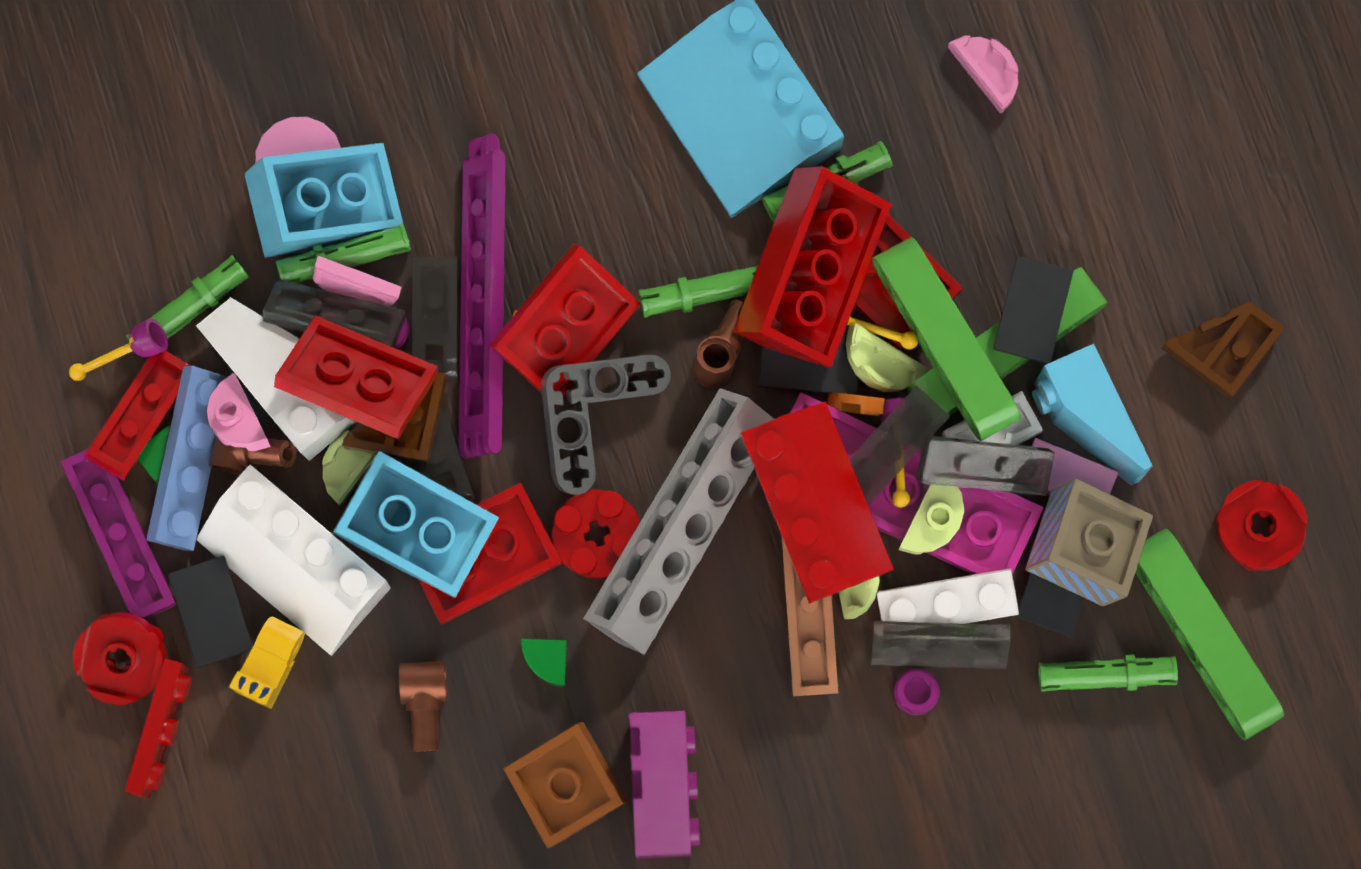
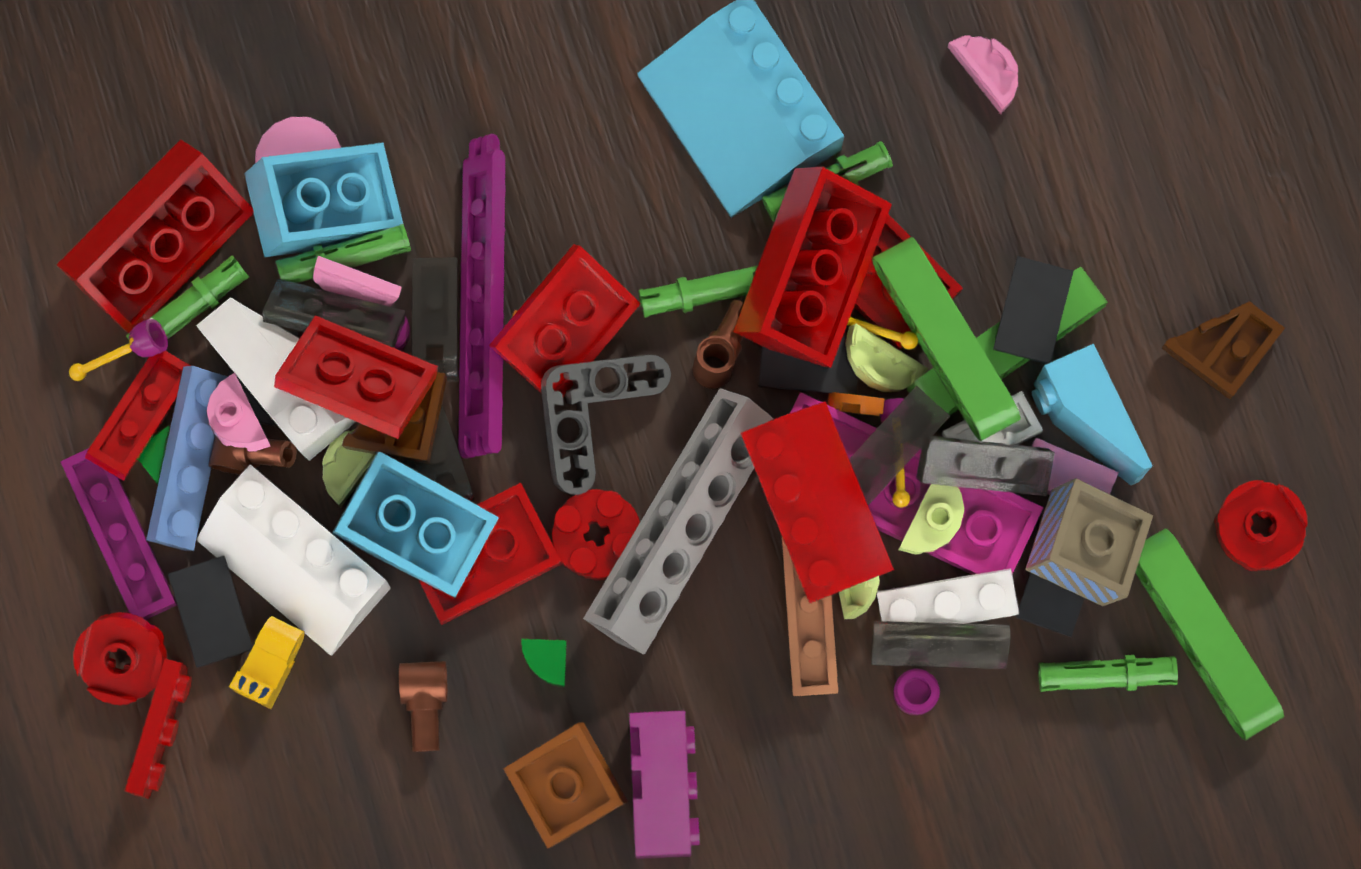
none -> red slope [57,139,254,334]

